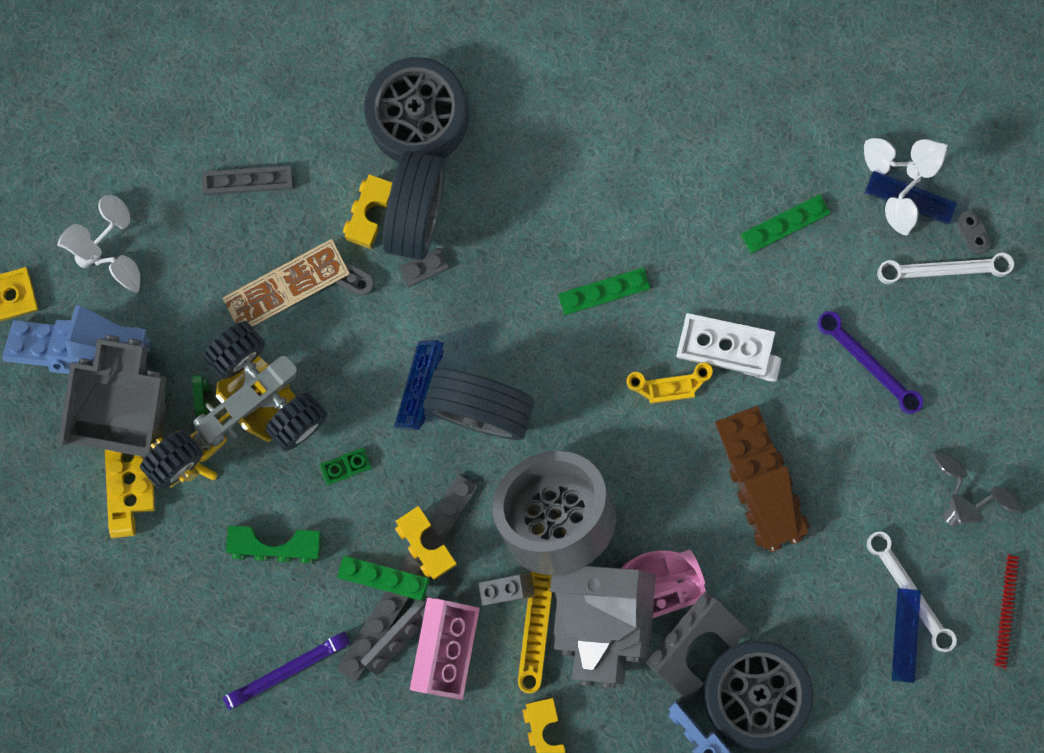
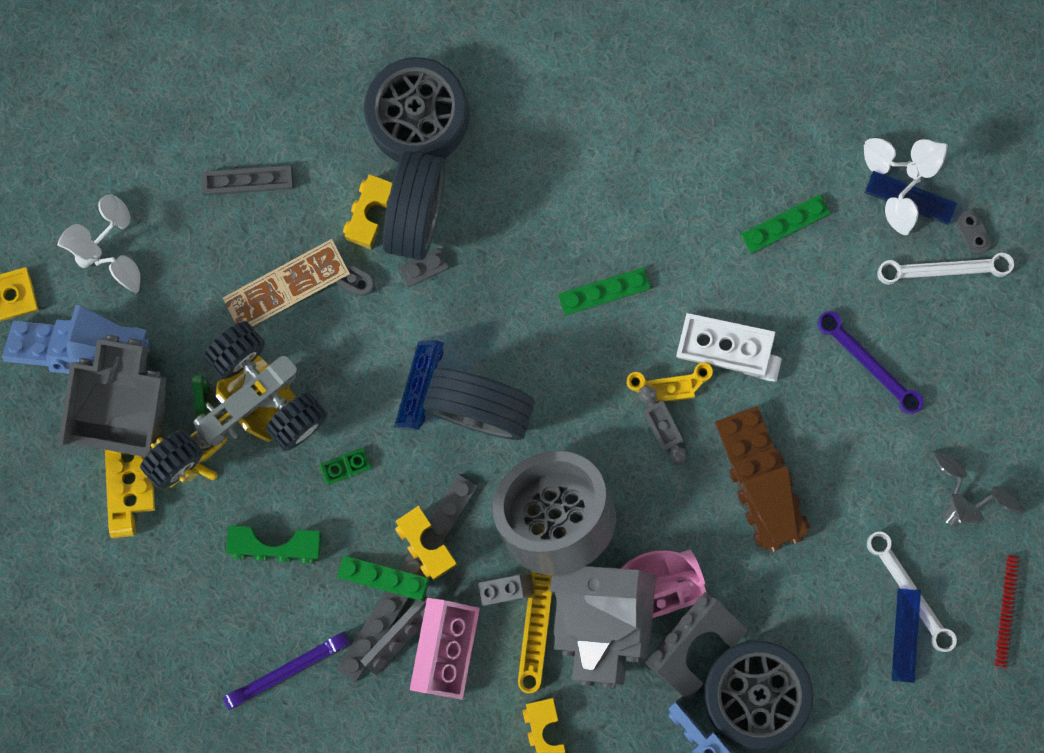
none -> dark grey plate [638,386,687,464]

